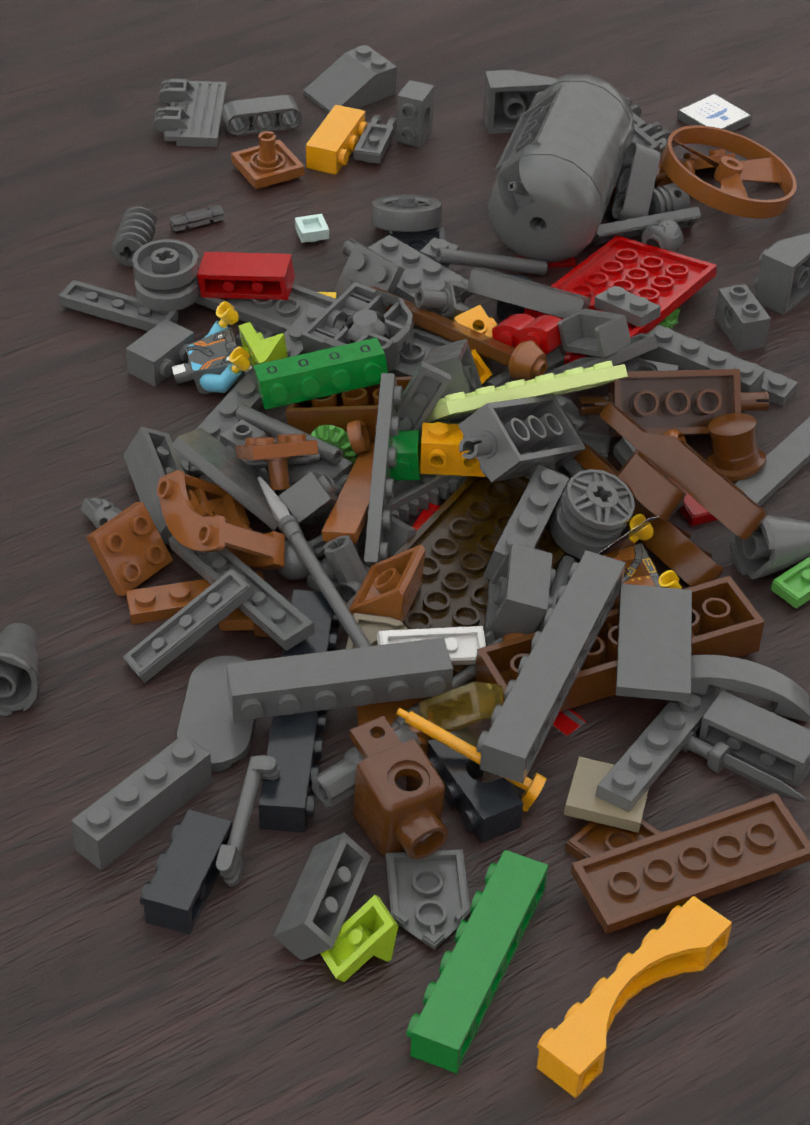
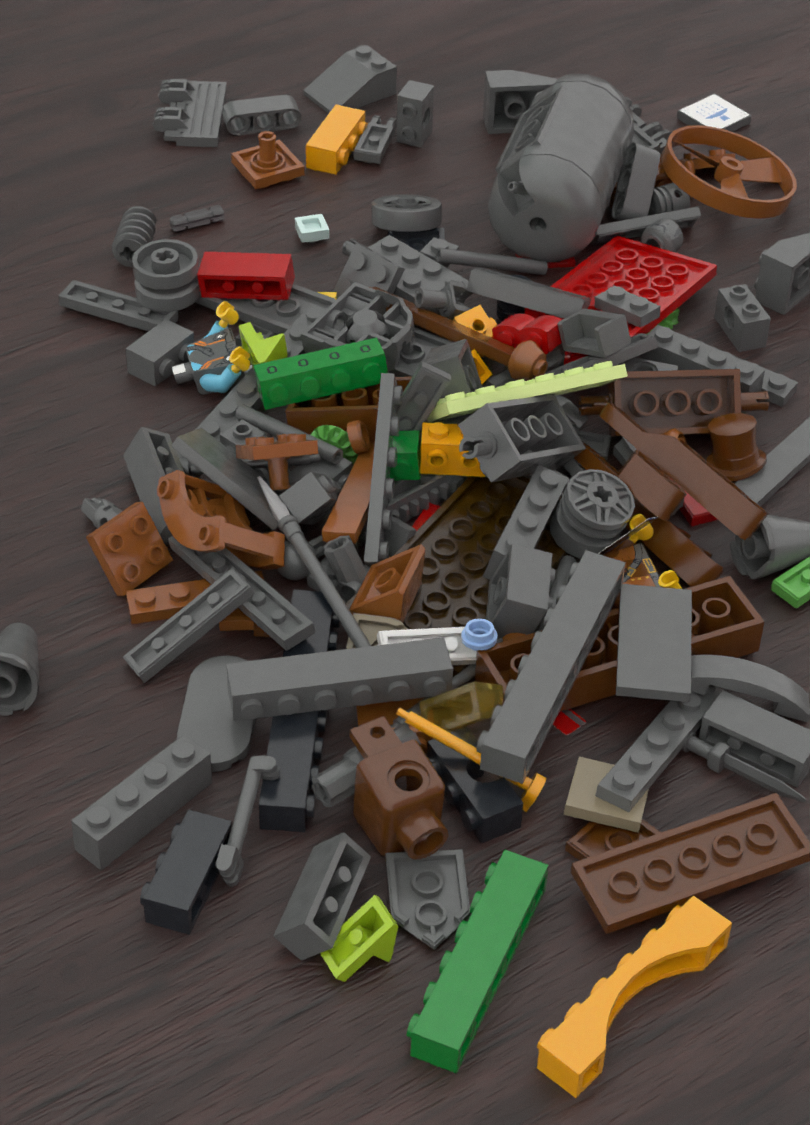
none -> light blue plate [461,619,498,651]

